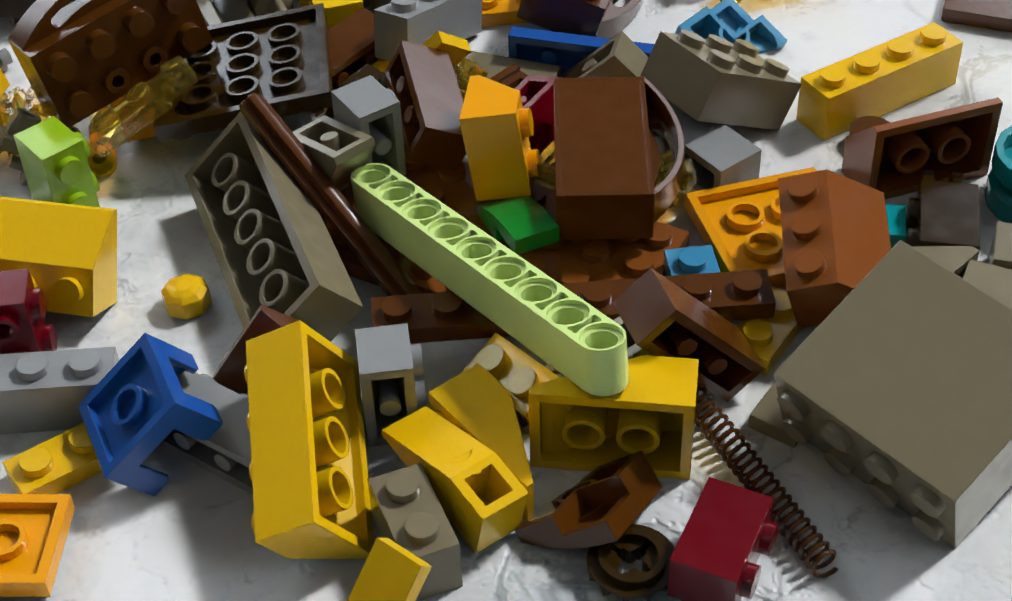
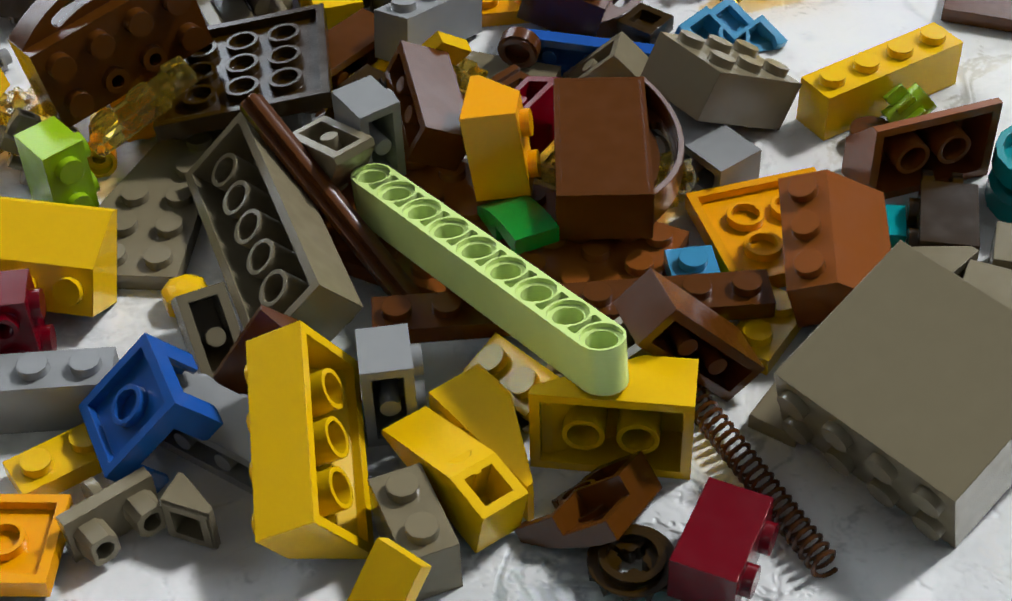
none -> dark tan hips [55,466,166,567]
none -> dark tan wing [98,130,223,290]
none -> dark tan slope [159,472,221,549]
none -> dark tan slope [170,281,241,378]
none -> reddish brown tile [497,27,541,68]
none -> dark brown plate [617,3,674,44]
none -> lime gear [881,83,937,123]

